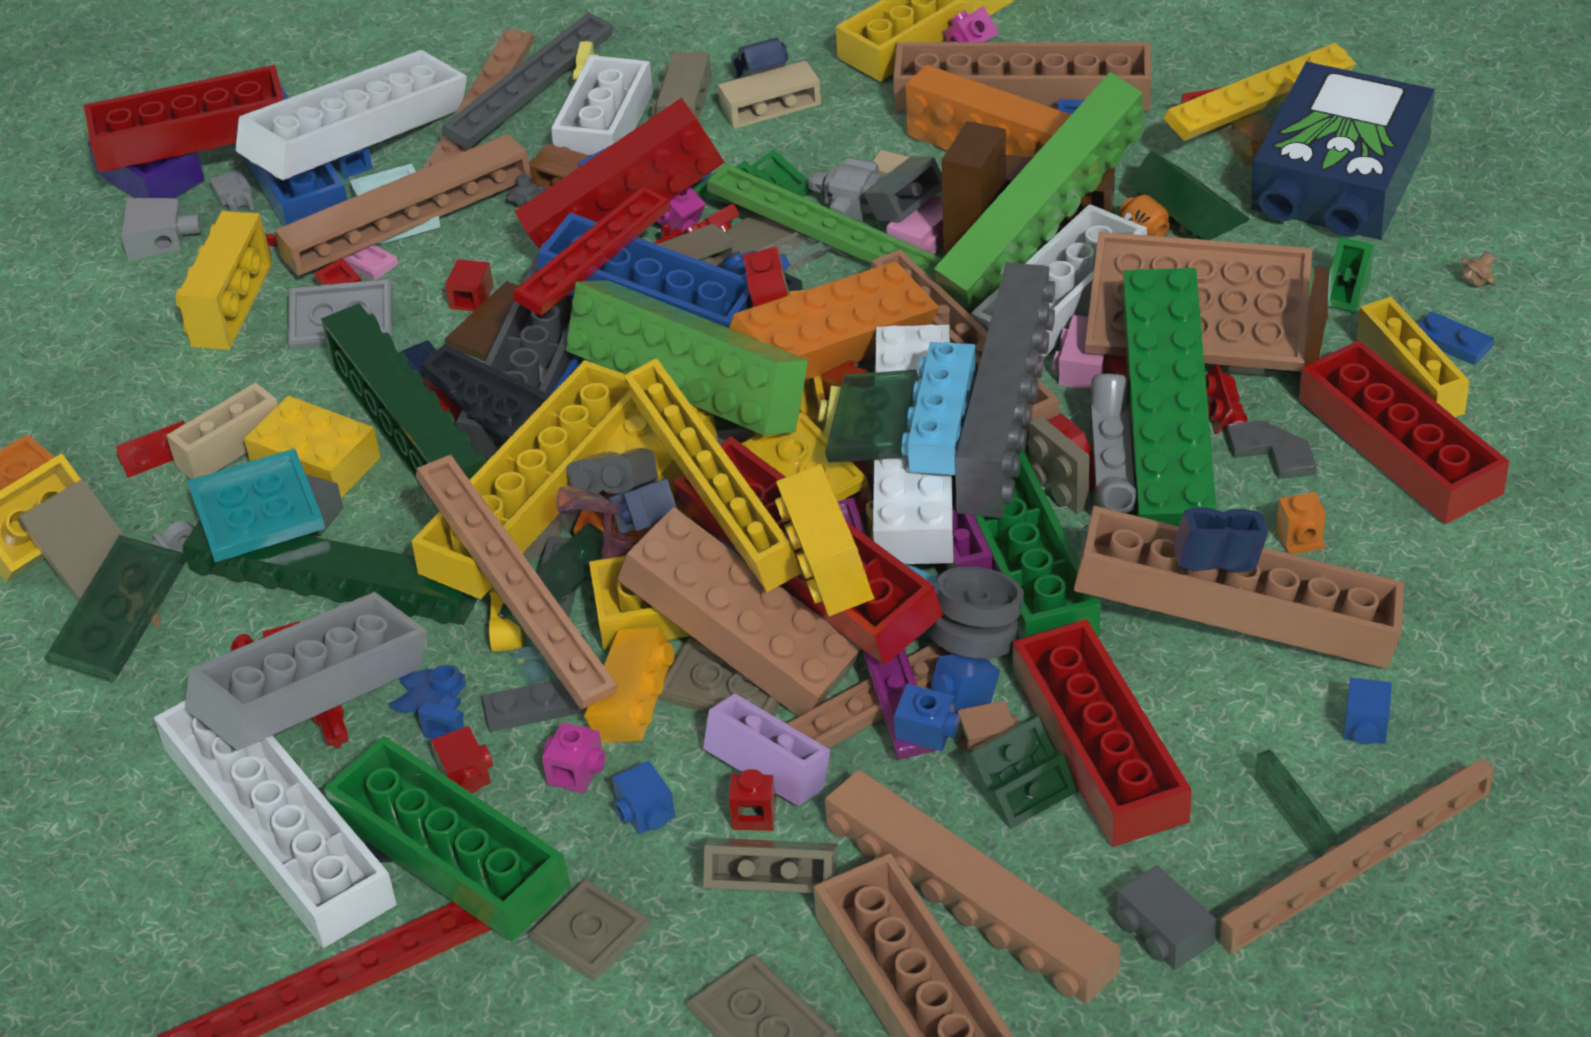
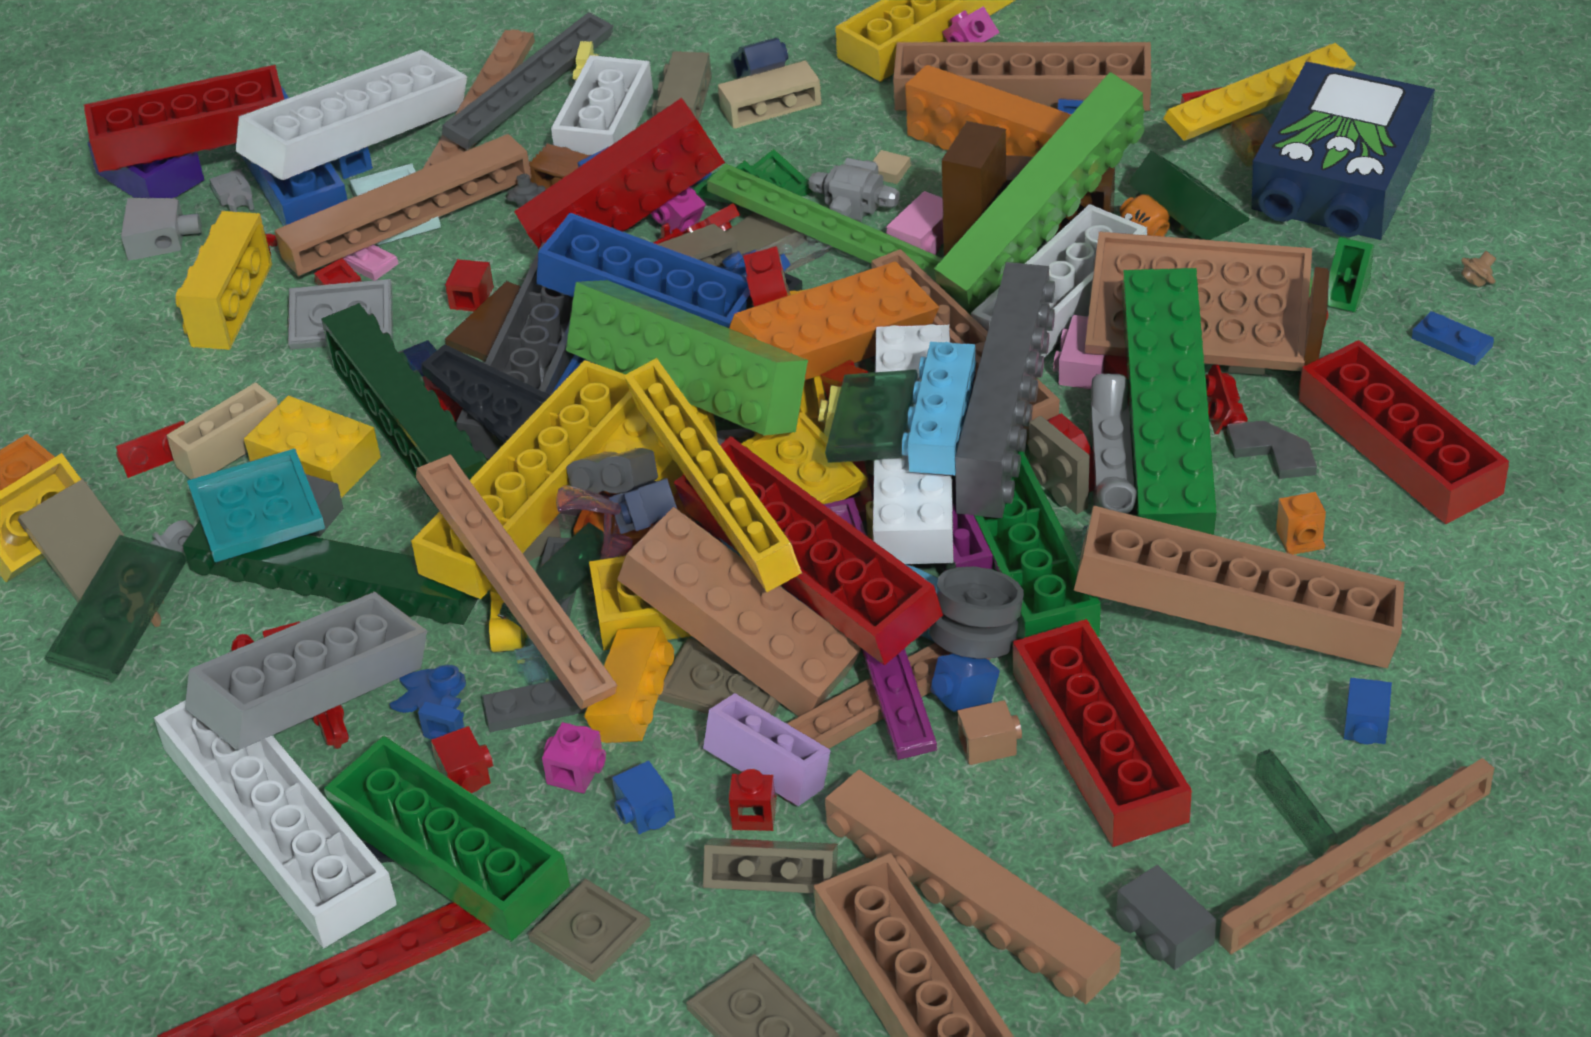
red tile [513,186,670,316] -> none
yellow brick [775,464,874,616] -> none
dark grey brick [863,157,942,222] -> none
blue brick [894,684,960,752] -> none
dark green slope [964,716,1078,829] -> none
dark blue brick [1173,507,1268,572] -> none
yellow brick [1356,297,1470,417] -> none

